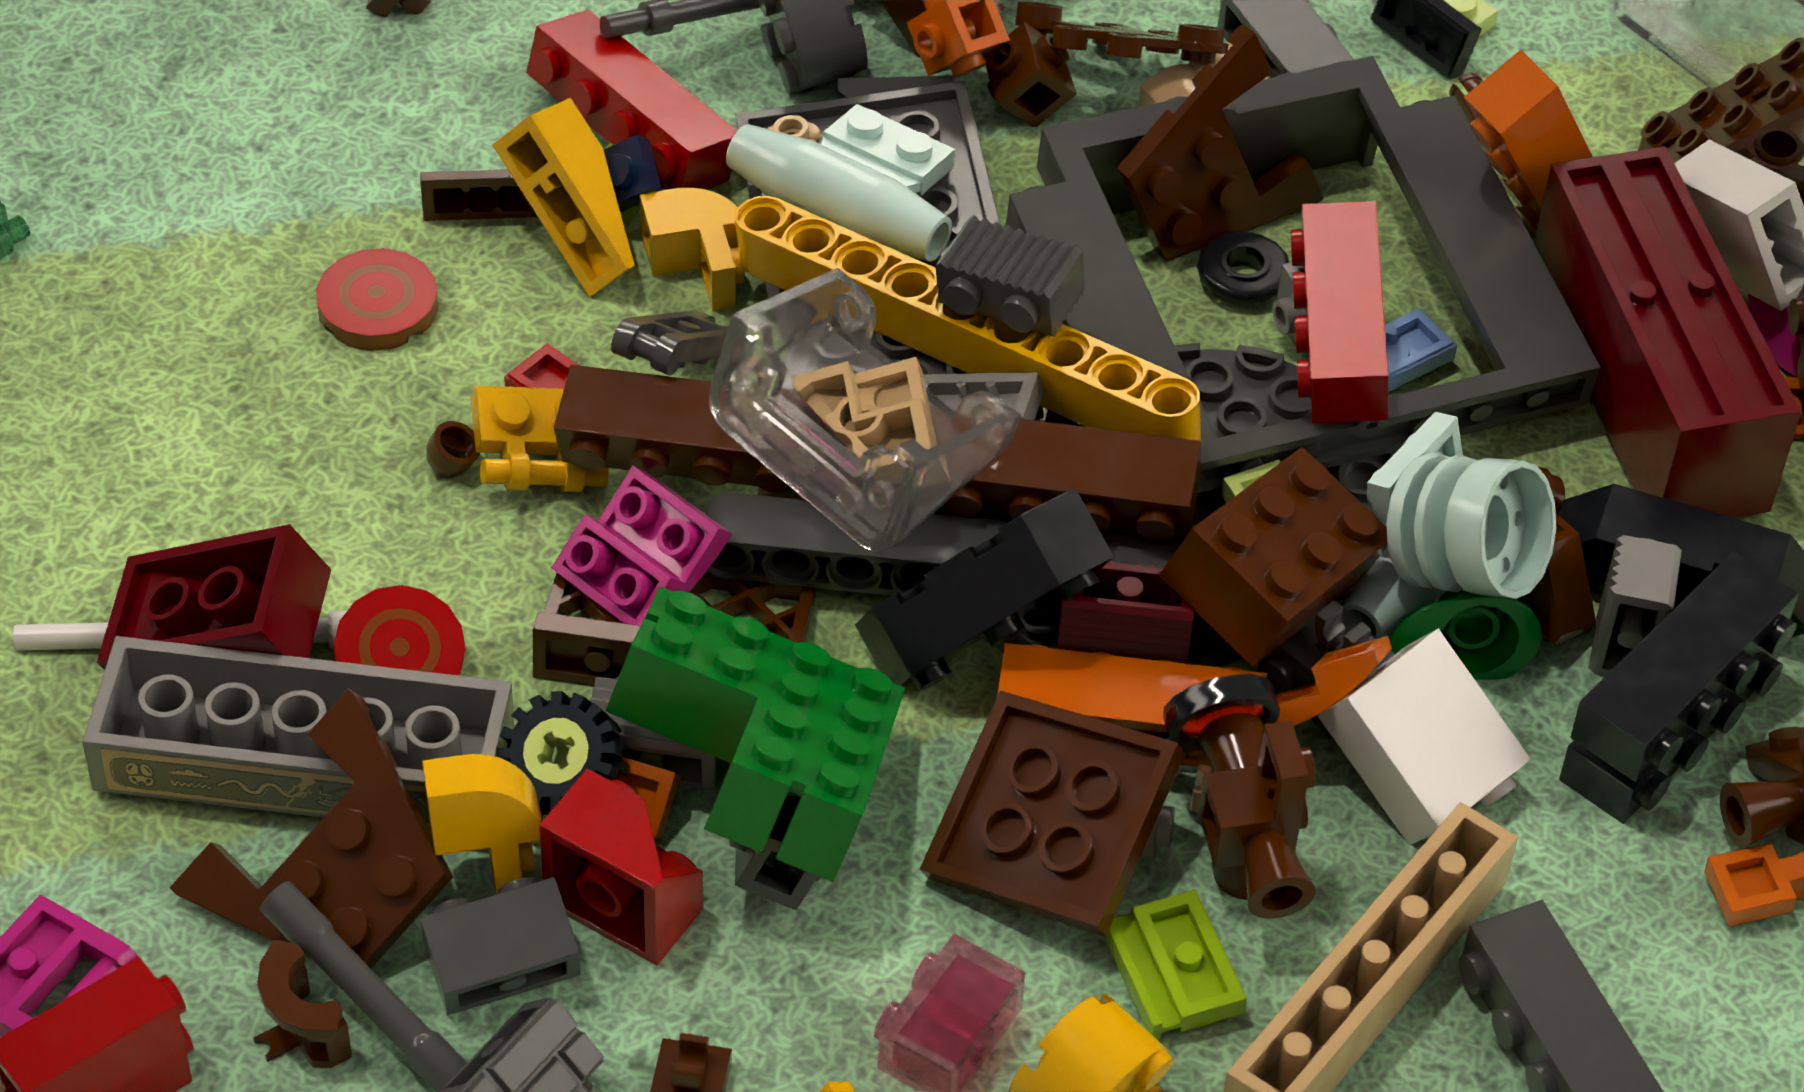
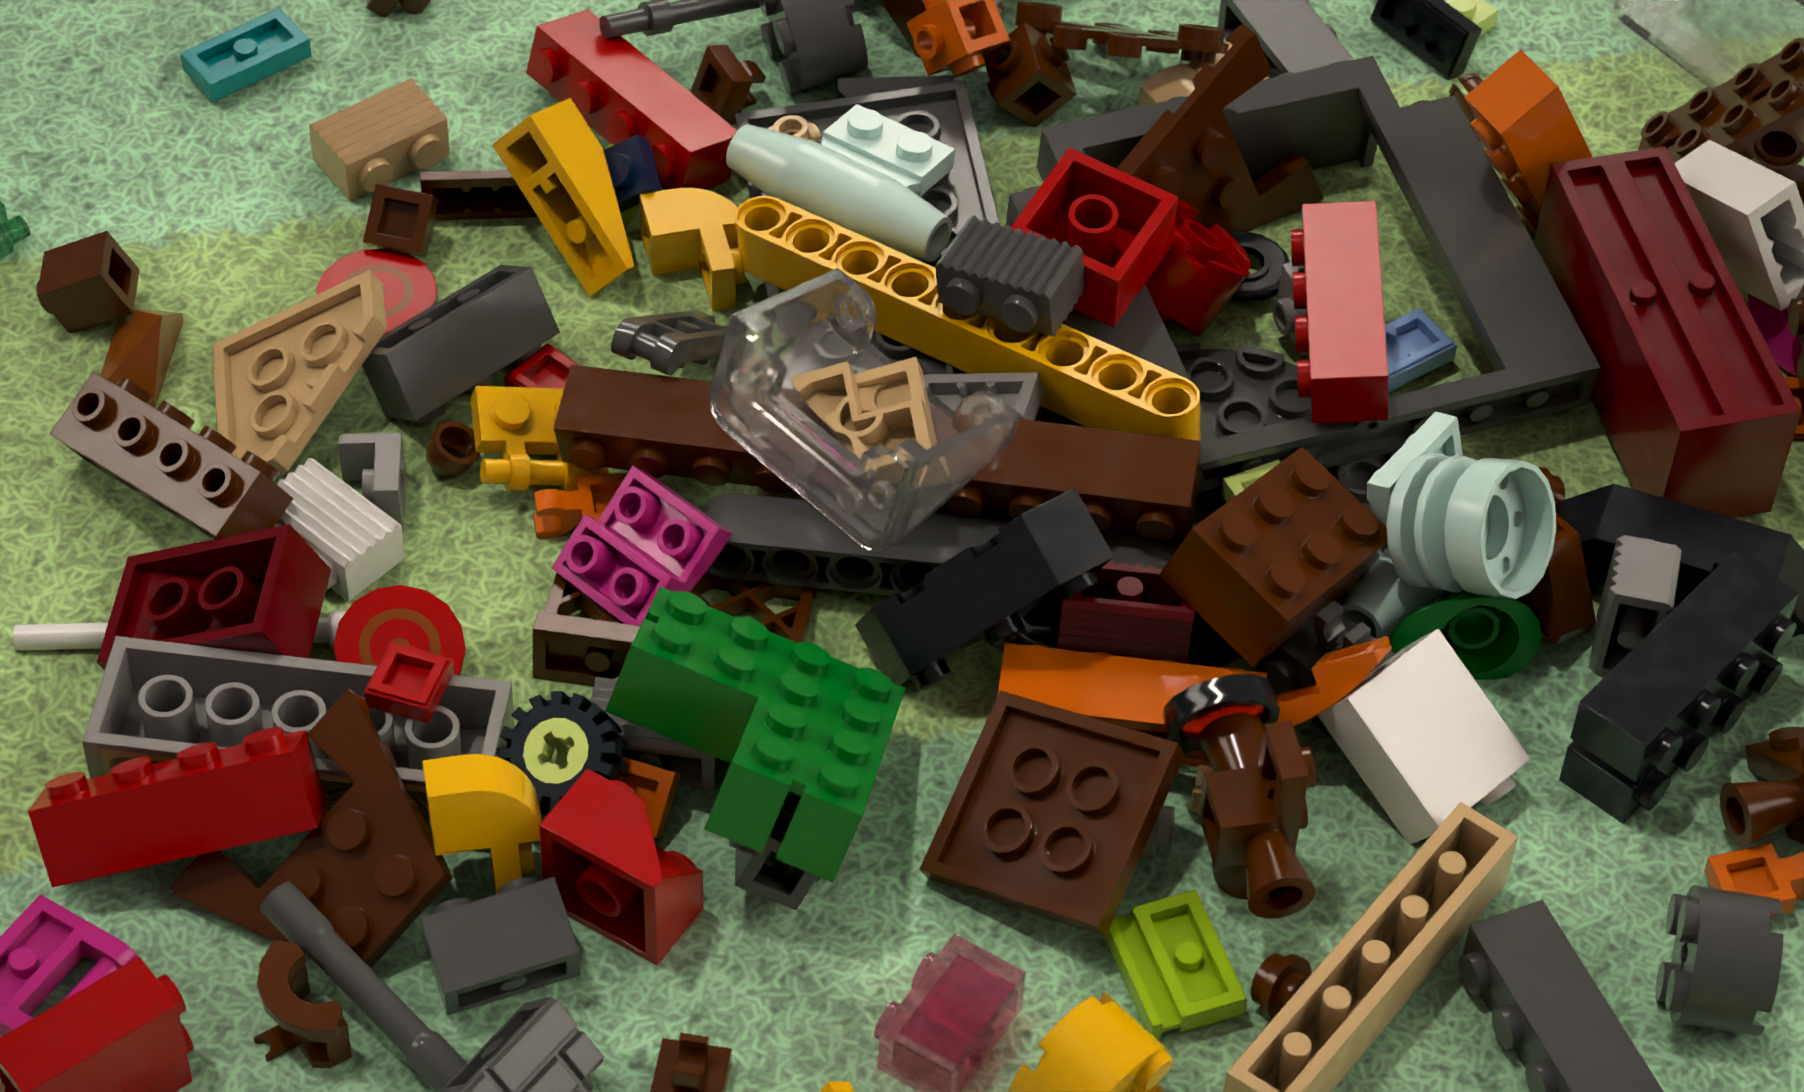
none -> red brick [28,727,328,888]
none -> reddish brown brick [36,231,140,333]
none -> brick [49,372,294,539]
none -> dark orange slope [100,308,184,408]
none -> teal plate [180,7,312,102]
none -> tan plate [212,270,387,476]
none -> white brick [274,458,405,602]
none -> tan brick [309,78,450,201]
none -> light grey bracket [338,432,407,530]
none -> dark grey brick [362,265,560,424]
none -> reddish brown tile [363,184,439,257]
none -> red tile [364,642,454,724]
none -> orange plate [533,472,628,539]
none -> reddish brown tile [690,45,766,126]
none -> red brick [1011,147,1178,328]
none -> red brick [1145,199,1252,335]
none -> reddish brown plate [1251,953,1312,1020]
none -> dark grey brick [1656,885,1783,1036]

